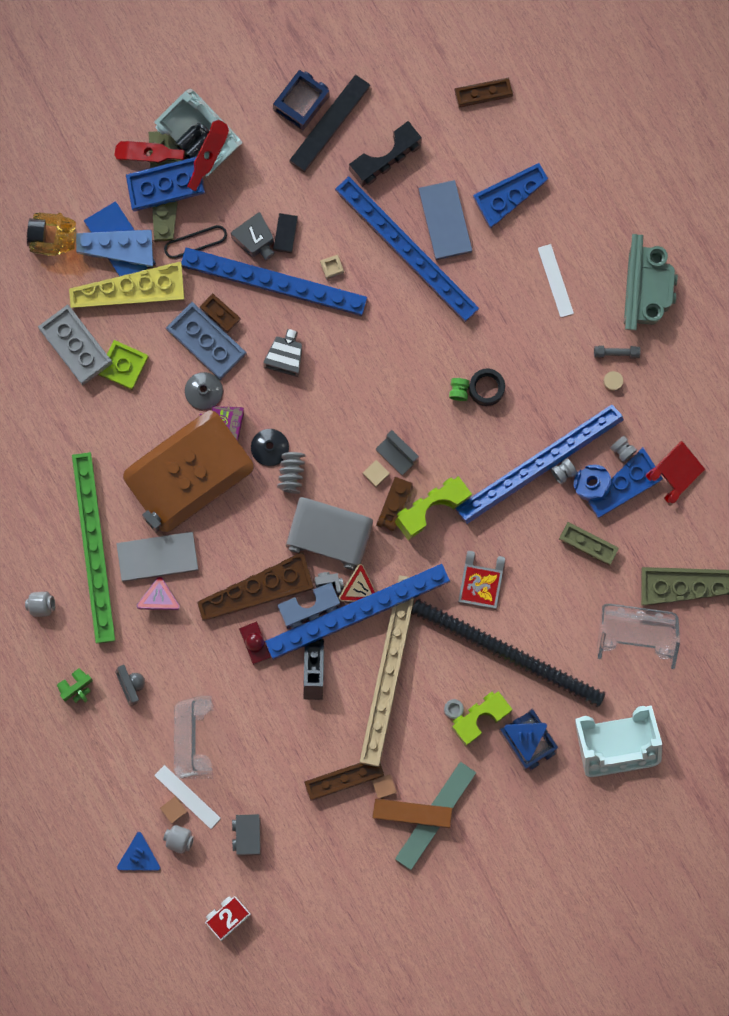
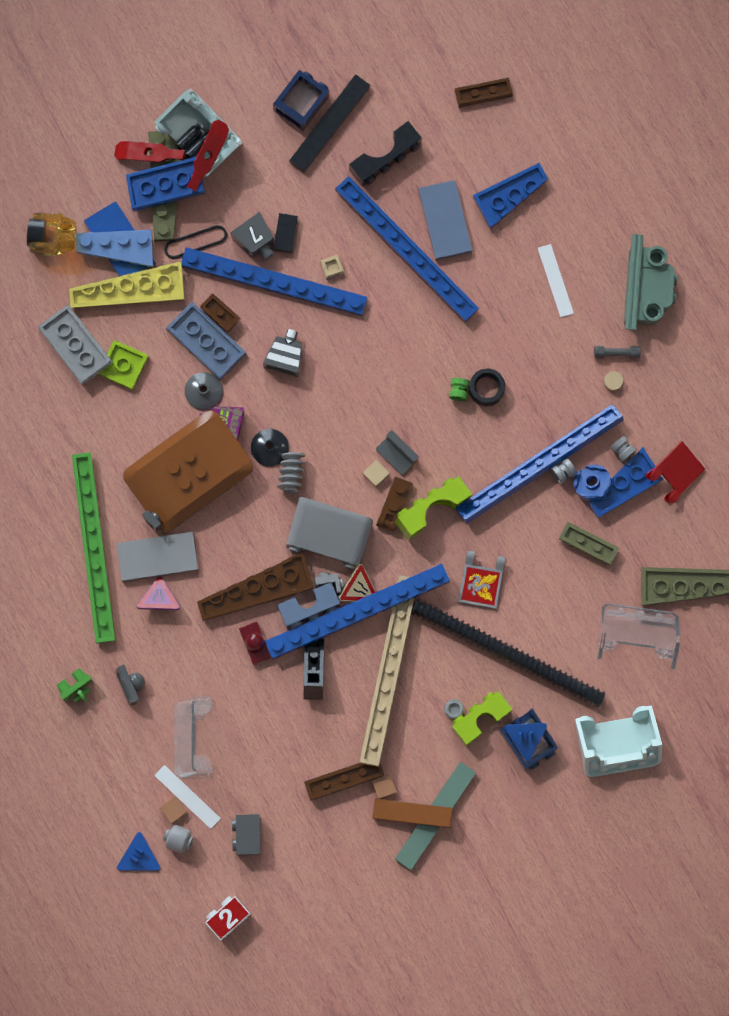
light grey head [25,591,55,617] -> none

